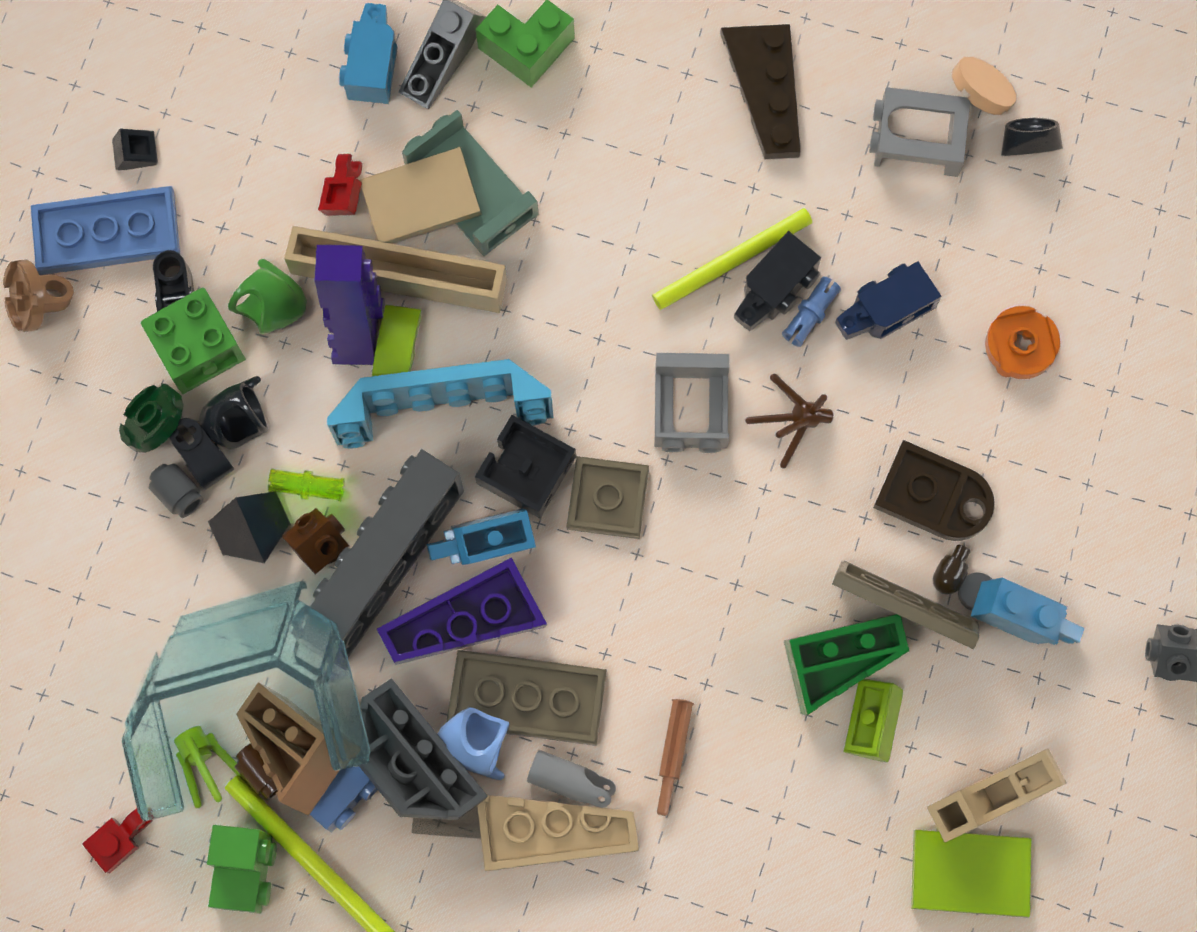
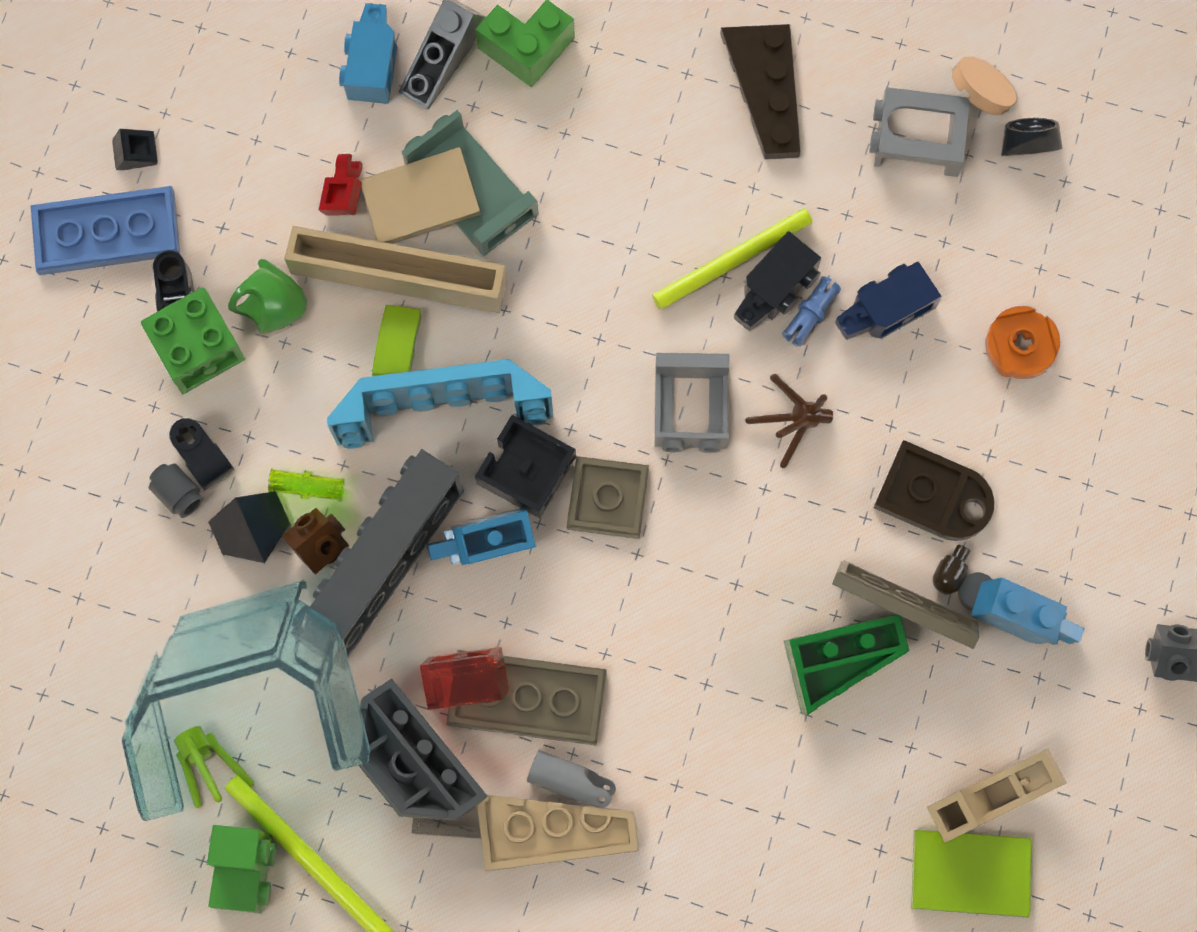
medium nougat tile [3,259,74,332] -> none
red plate [82,808,153,874] -> none
dark green tile [119,383,184,453] -> none
black piece [199,376,268,449] -> none
reddish brown brick [235,743,278,800] -> none
medium nougat wedge [236,682,353,816] -> none
medium blue slope [310,766,378,833] -> none
dark purple wedge [314,245,385,365] -> none
dark purple wedge [377,557,547,665] -> none
light blue piece [438,707,509,780] -> none
nougat axle [657,699,694,816] -> none
lime slope [843,679,903,762] -> none
none -> clear red panel [419,647,509,710]

